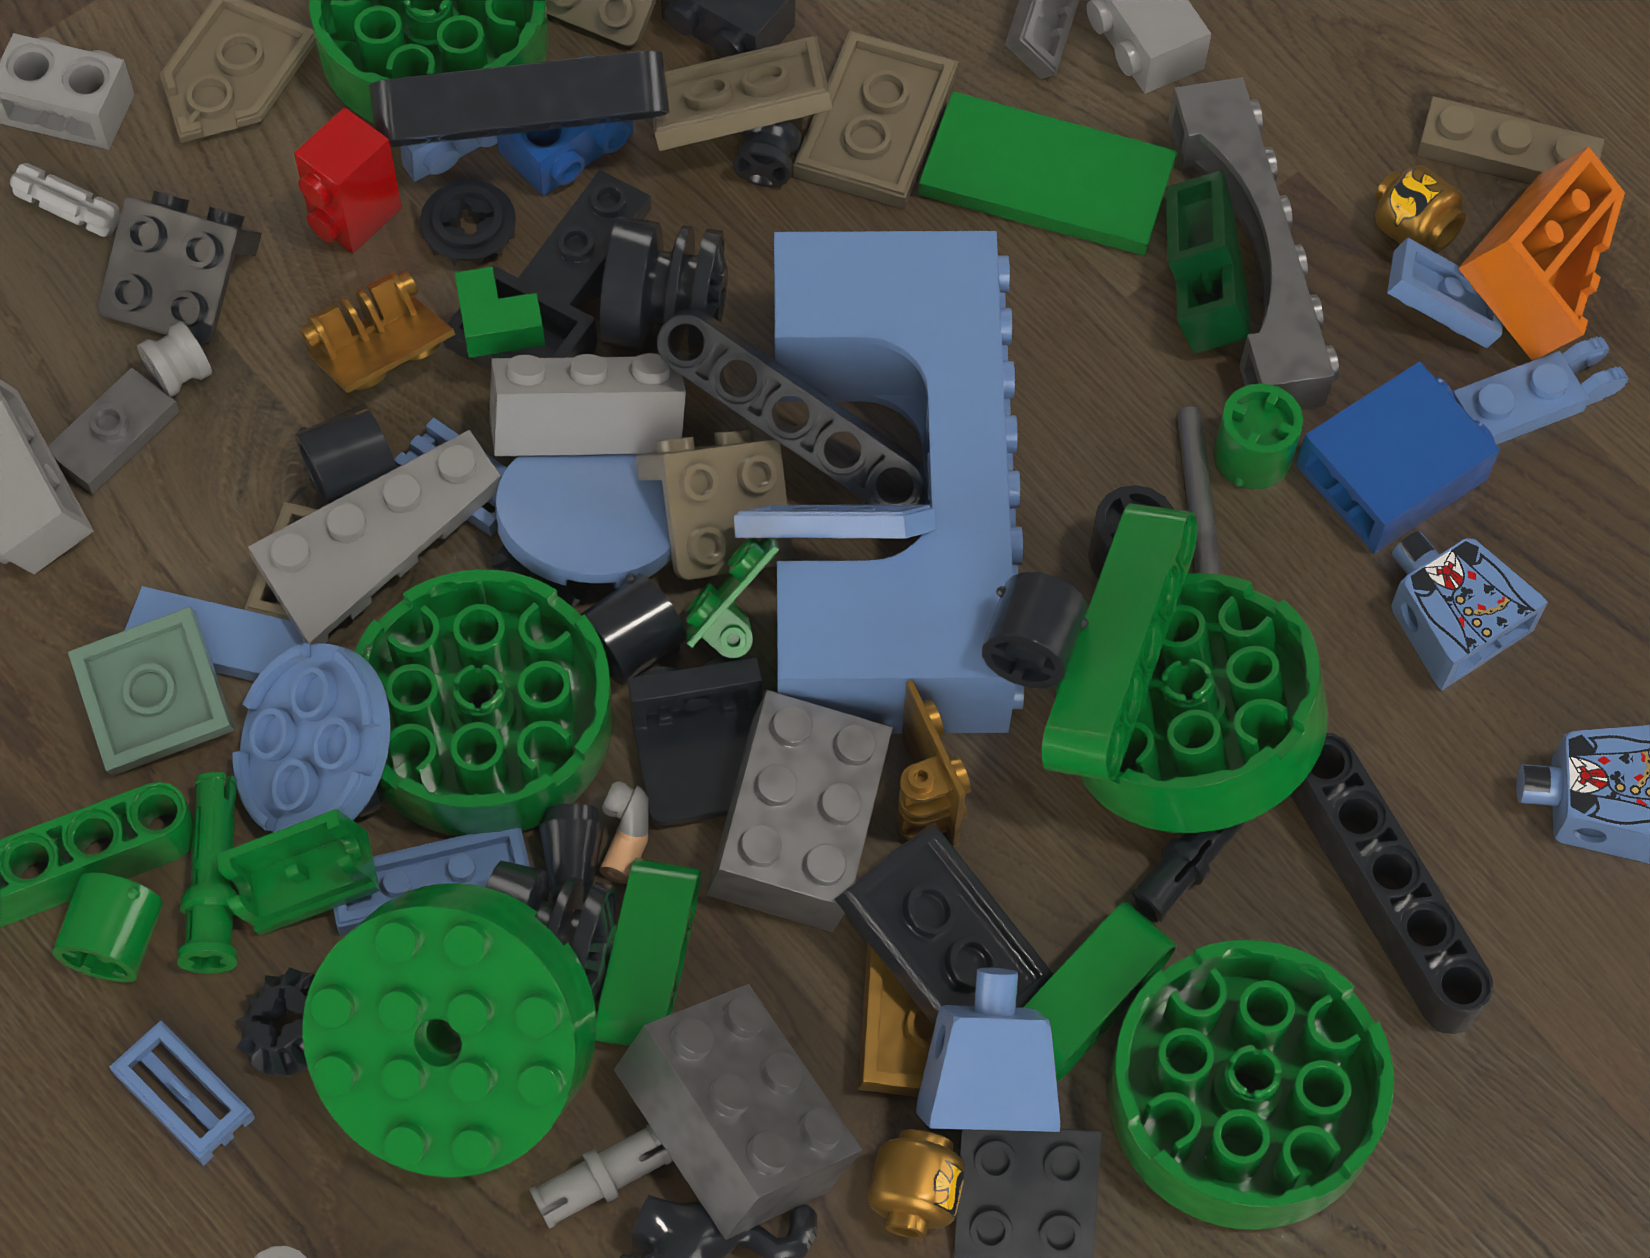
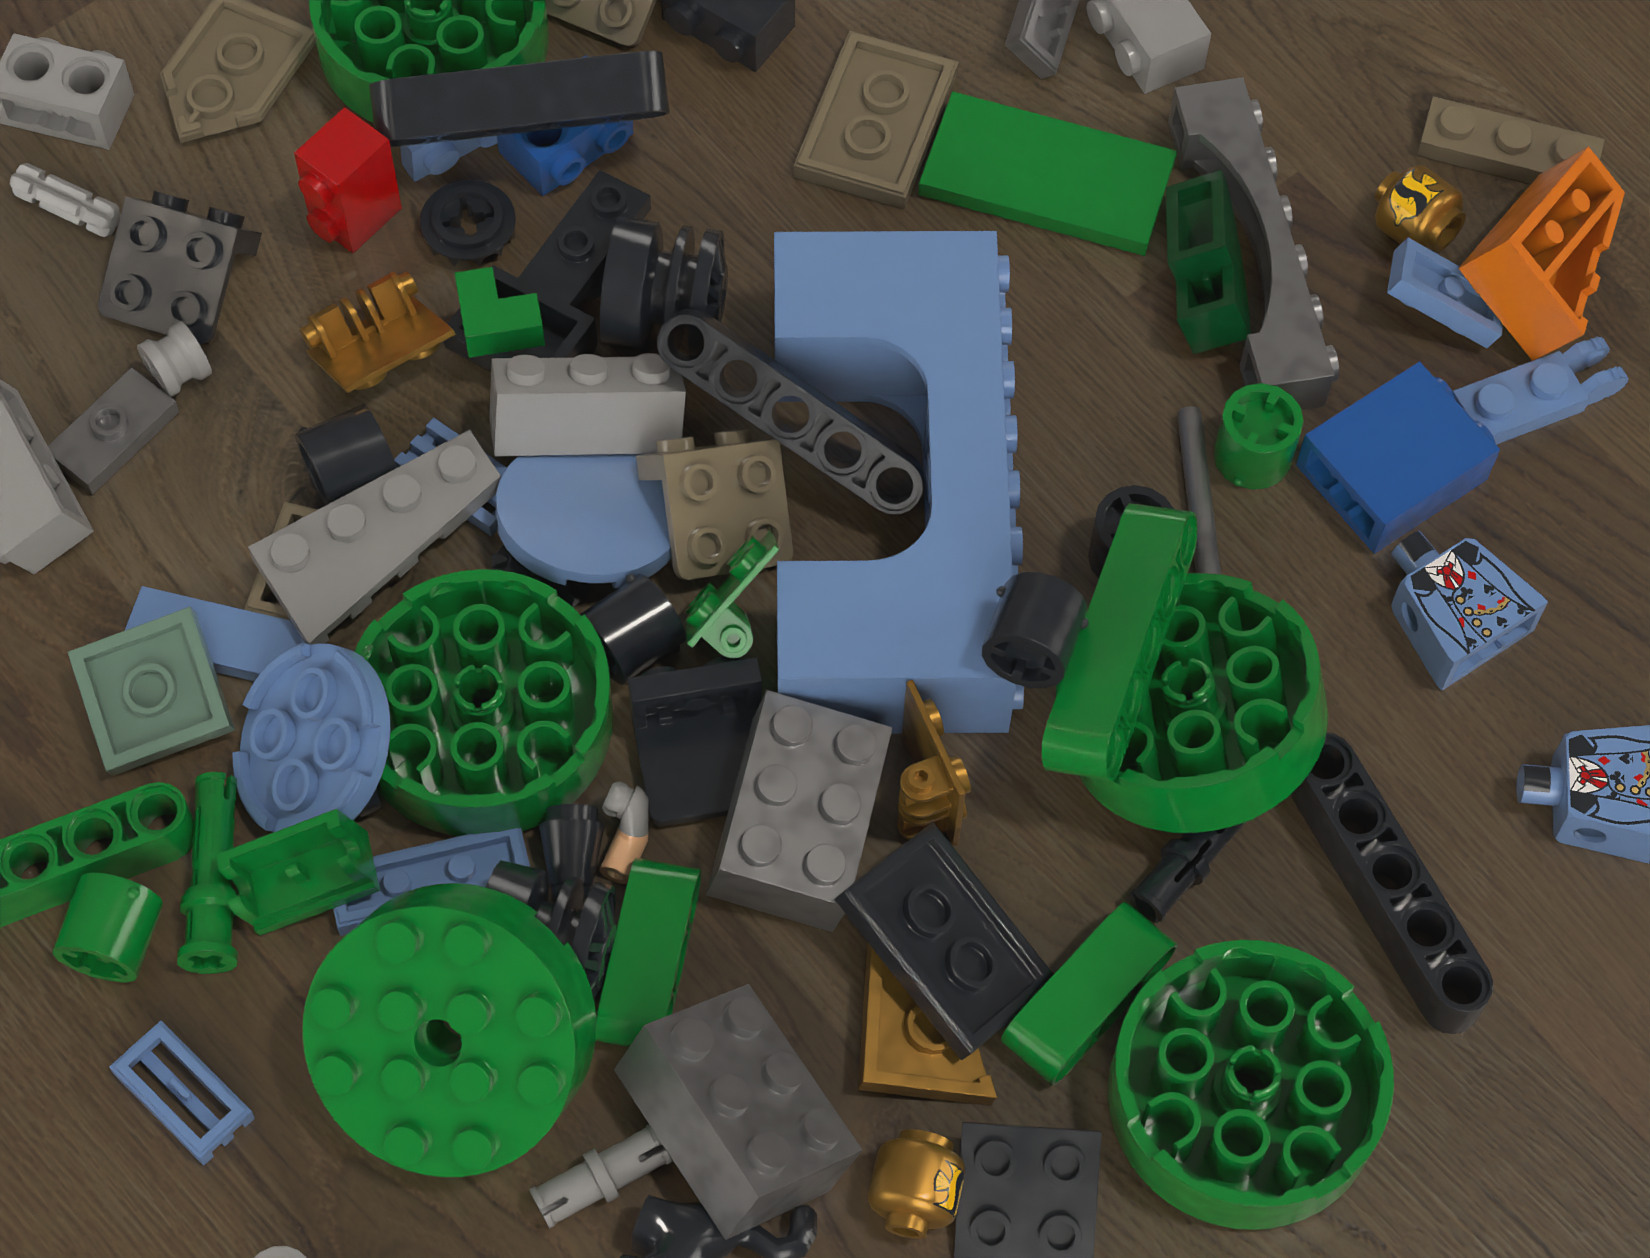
black gear [235,967,315,1077] -> none
dark tan tile [653,36,833,151] -> none
black wheel [733,121,802,188] -> none
medium blue tile [734,505,936,538] -> none
medium blue torso [916,968,1061,1132] -> none

